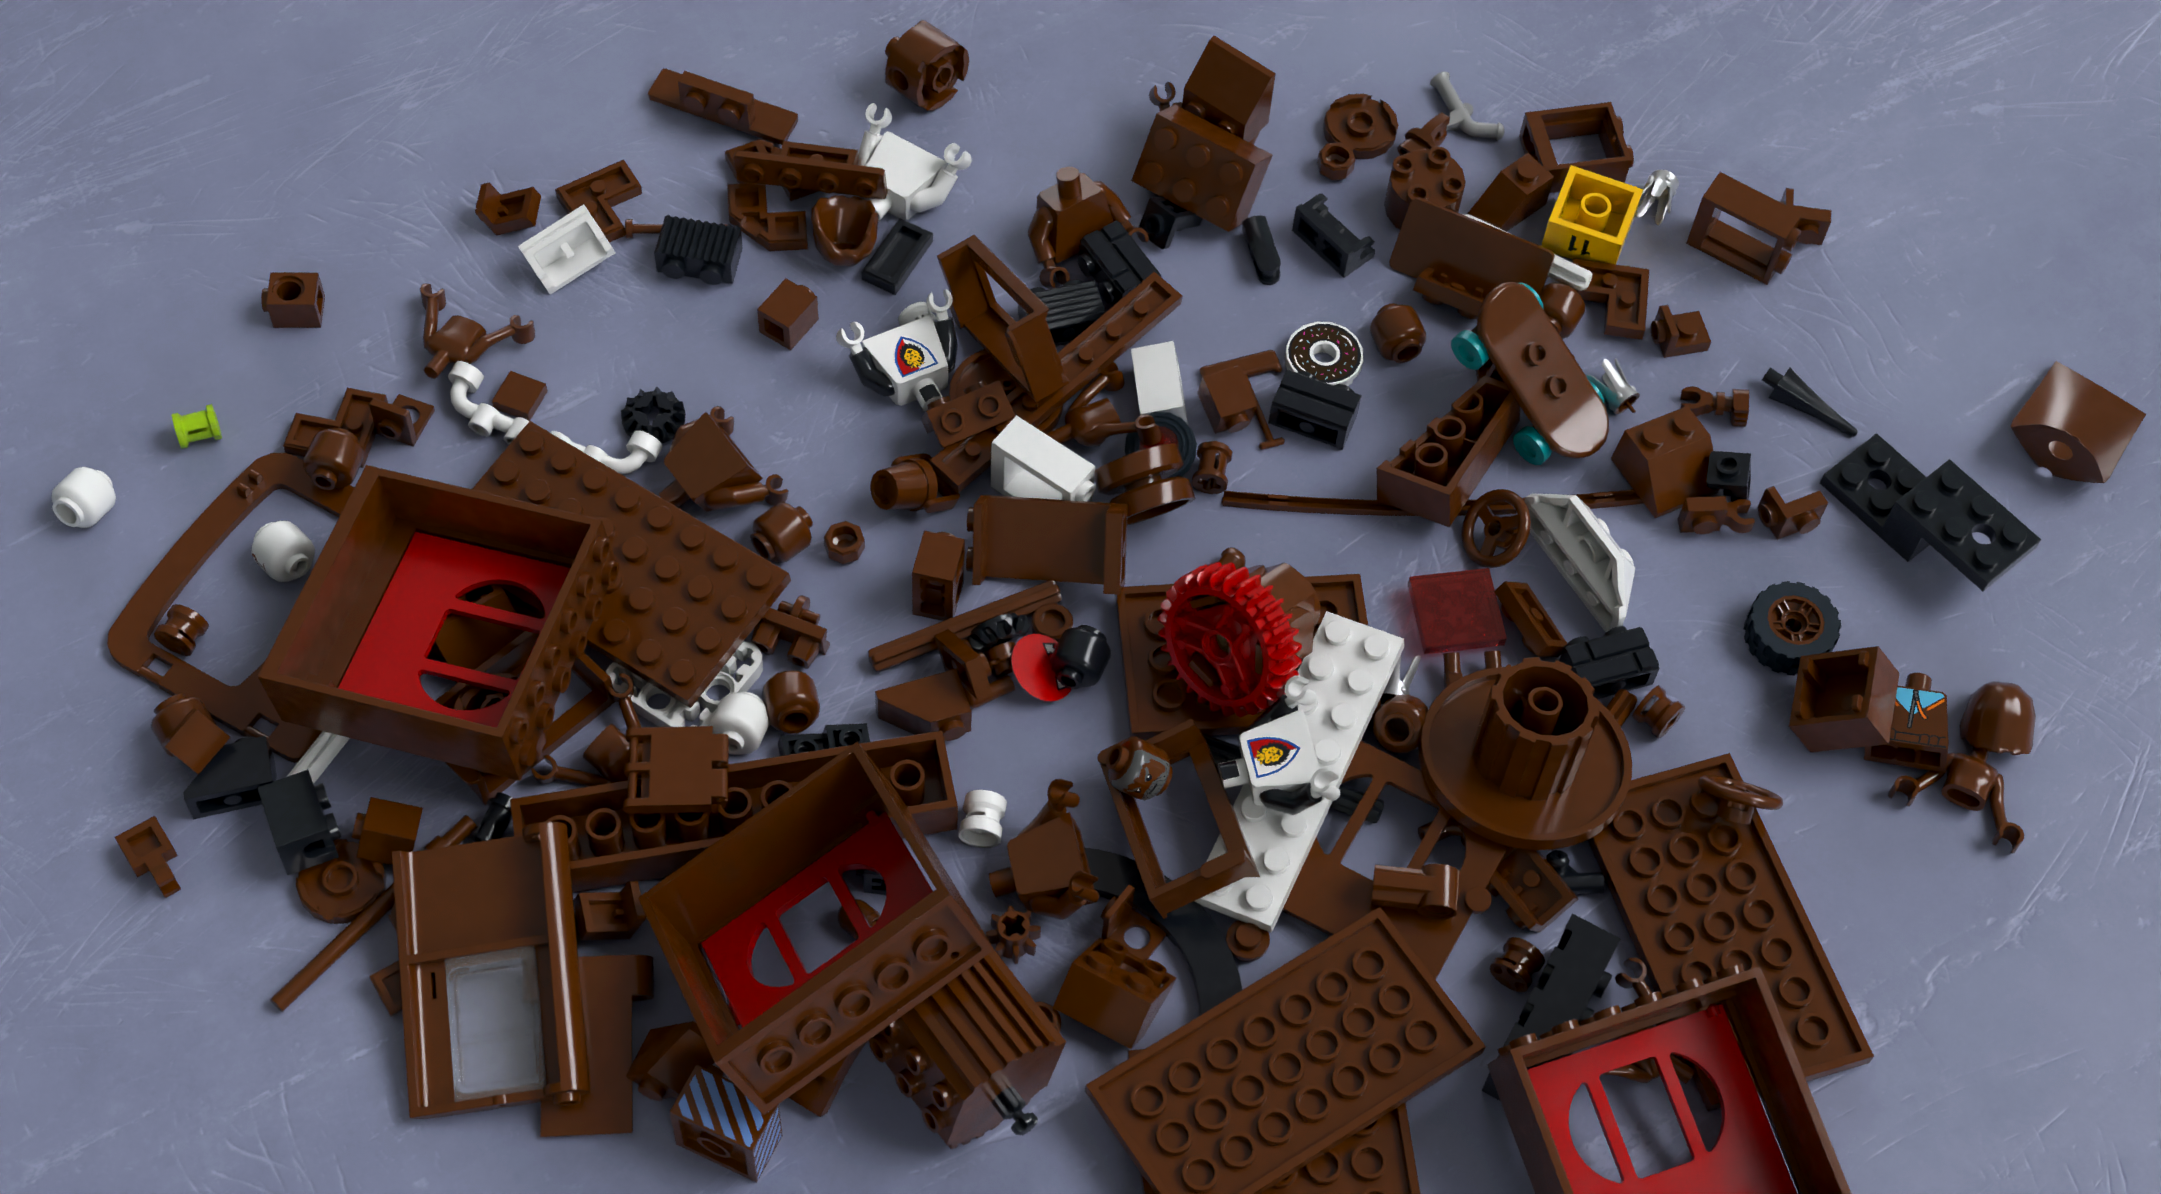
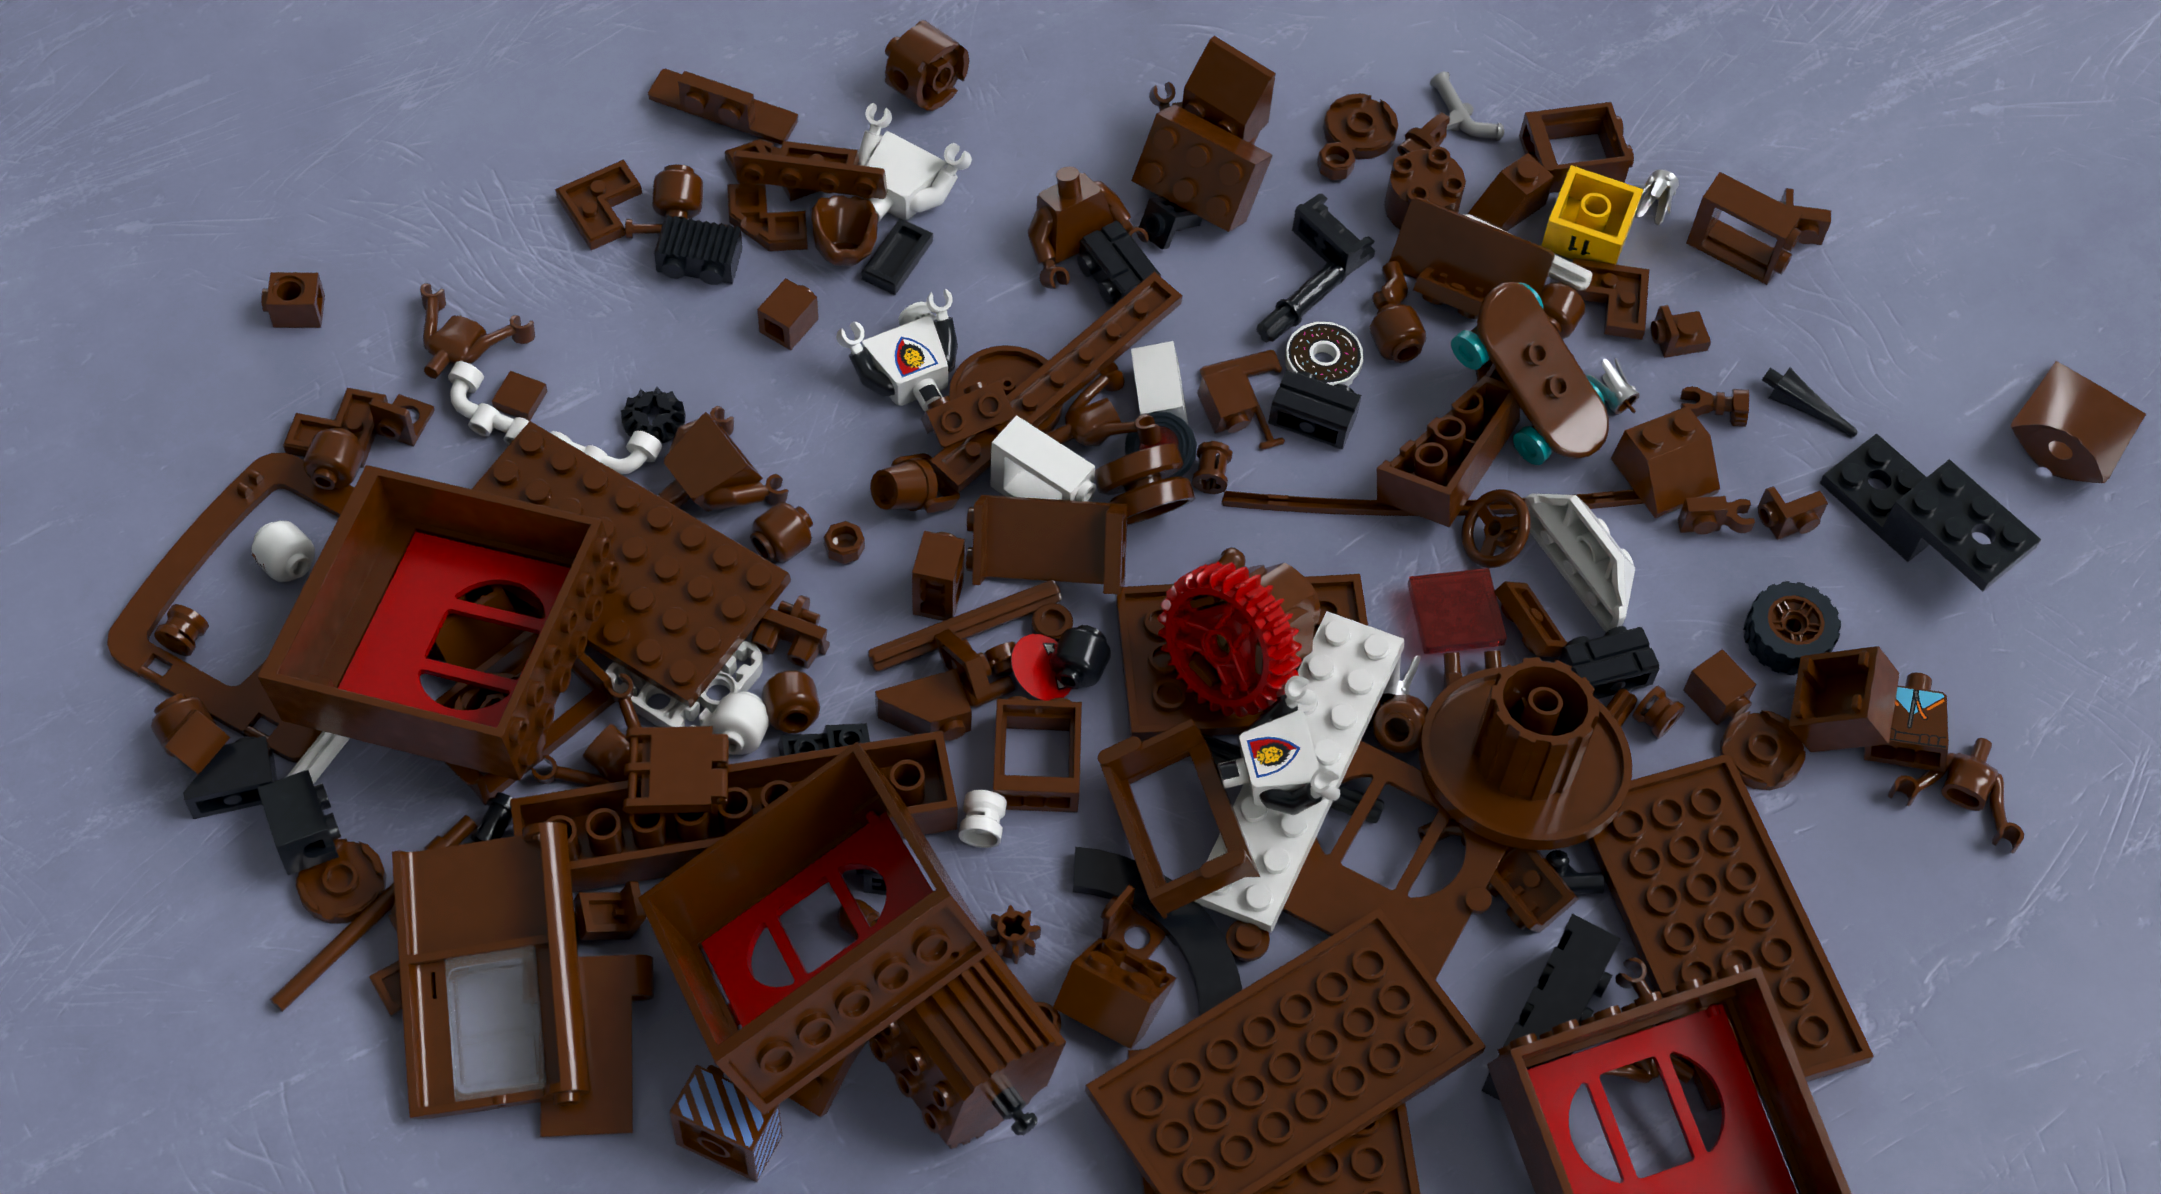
white head [51,467,116,528] -> none
reddish brown plate [115,816,181,898] -> none
lime bush [171,404,222,449] -> none
reddish brown brick [352,797,423,865] -> none
reddish brown bracket [475,182,541,236] -> none
white hinge [518,204,616,295] -> none
reddish brown slope [626,1021,715,1101] -> none
reddish brown piece [937,235,1070,402] -> none
black gear [966,613,1031,653] -> none
reddish brown torso [989,779,1099,920] -> none
black brick [1018,279,1106,347] -> none
reddish brown head [1106,737,1173,801] -> none
black bar [1242,215,1281,285] -> none
reddish brown piece [1371,864,1460,919] -> none
reddish brown wheel [1489,937,1545,993] -> none
reddish brown piece [1698,775,1783,824] -> none
black bracket [1706,451,1751,514] -> none
reddish brown hair [1959,681,2036,755] -> none
none -> reddish brown head [652,164,703,220]
none -> reddish brown window [993,696,1082,812]
none -> black axle [1256,261,1346,342]
none -> reddish brown arm [1372,261,1408,310]
none -> reddish brown brick [1683,649,1757,725]
none -> reddish brown tile [1720,710,1806,791]

